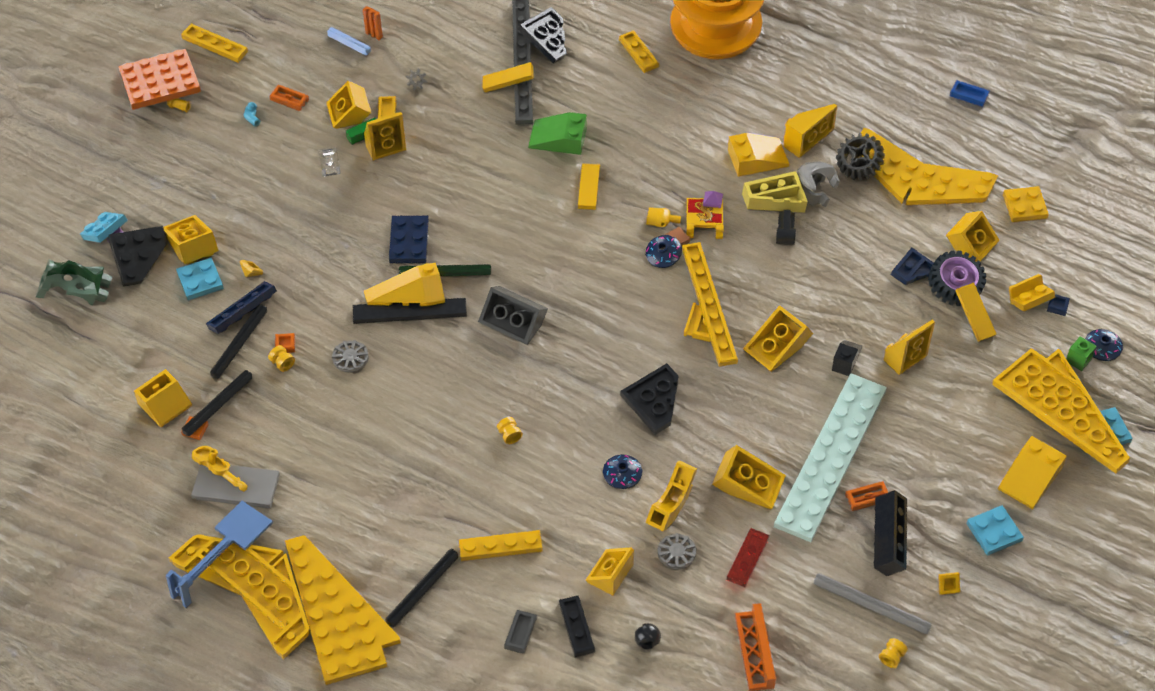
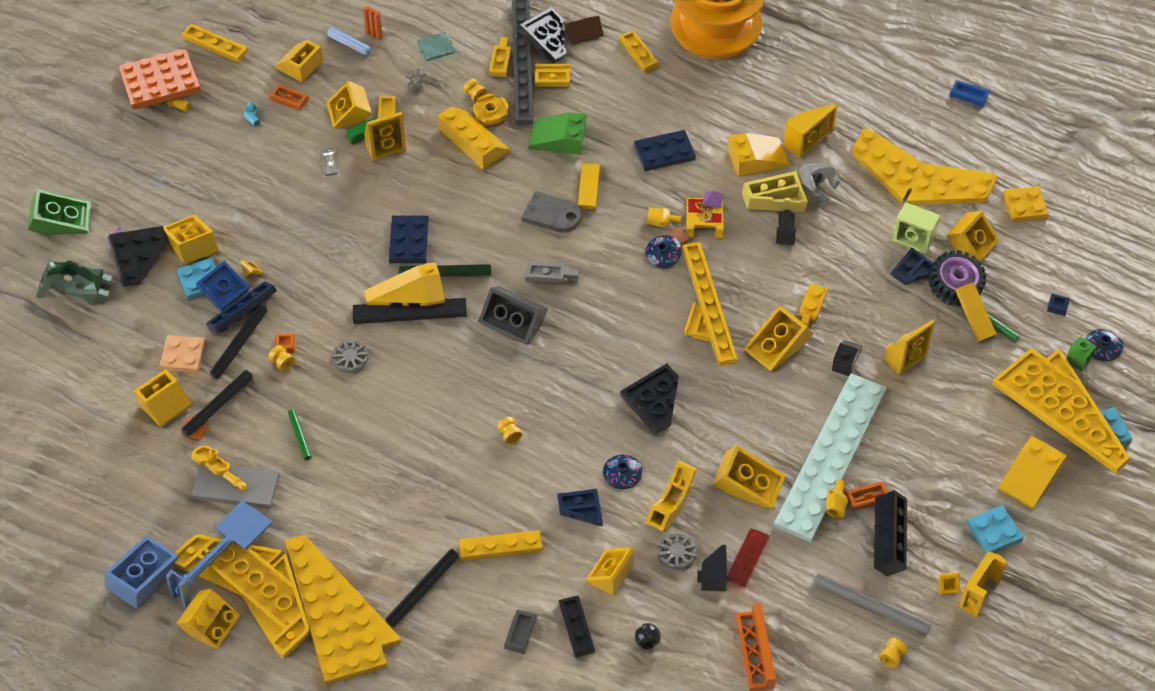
medium azure plate [80,212,128,243] -> none
yellow tile [483,62,533,93] -> none
dark grey gear [836,132,885,181] -> none
yellow bracket [1009,274,1055,311] -> none
none -> bright green slope [28,189,91,235]
none -> medium blue slope [104,535,178,609]
none -> light nougat plate [159,335,206,373]
none -> yellow slope [176,589,240,649]
none -> blue tile [196,261,250,312]
none -> yellow slope [274,40,323,82]
none -> green piece [288,409,312,460]
none -> clear light blue piece [417,32,455,61]
none -> yellow slope [437,107,511,170]
none -> yellow wheel [463,79,487,102]
none -> yellow plate [473,94,508,126]
none -> yellow hinge [489,36,511,78]
none -> flat silver tile [522,191,581,233]
none -> light grey hinge [526,262,579,283]
none -> yellow plate [535,64,570,87]
none -> dark blue wing [557,489,603,526]
none -> reddish brown panel [563,15,604,43]
none -> dark blue plate [634,130,696,172]
none -> black slope [697,545,727,591]
none -> yellow hinge [798,283,828,327]
none -> yellow piece [825,479,848,519]
none -> yellowish green brick [892,202,940,254]
none -> yellow panel [959,551,1007,618]
none -> green piece [988,314,1020,342]

